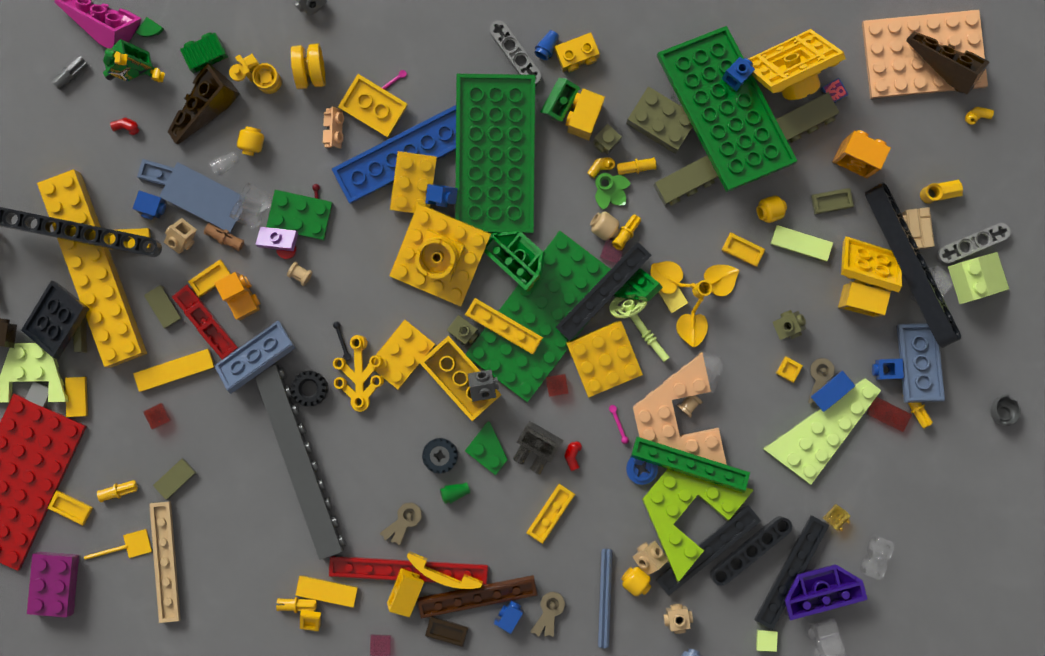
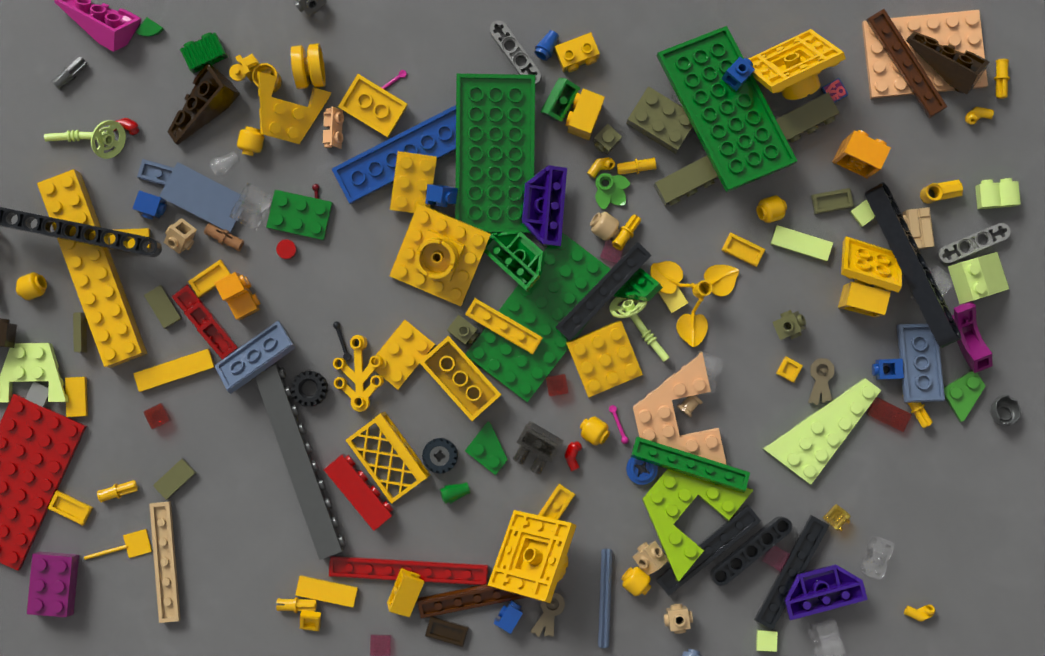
black plate [21,280,89,360] -> none
green torso [103,39,165,82] -> none
plate [255,227,298,251] -> none
tan bush [287,262,313,286] -> none
dark tan piece [380,502,422,545] -> none
yellow slope [407,551,483,589] -> none
dark grey brick [468,370,499,402] -> none
blue slope [811,370,856,412] -> none
none -> yellow head [16,272,47,301]
none -> yellowish green dish [44,120,126,159]
none -> yellow wing [257,71,332,144]
none -> red brick [323,454,394,531]
none -> yellow fence [345,412,431,504]
none -> yellow piece [488,510,577,603]
none -> dark purple wedge [522,165,567,246]
none -> yellow head [580,416,610,446]
none -> clear pink tile [762,546,790,571]
none -> yellowish green tile [850,200,875,227]
none -> reddish brown tile [866,9,948,118]
none -> yellow arm [904,604,935,622]
none -> bright green wing [944,370,986,422]
none -> magenta arch [952,301,993,373]
none -> yellowish green brick [975,178,1021,209]
none -> yellow axle [994,59,1010,99]

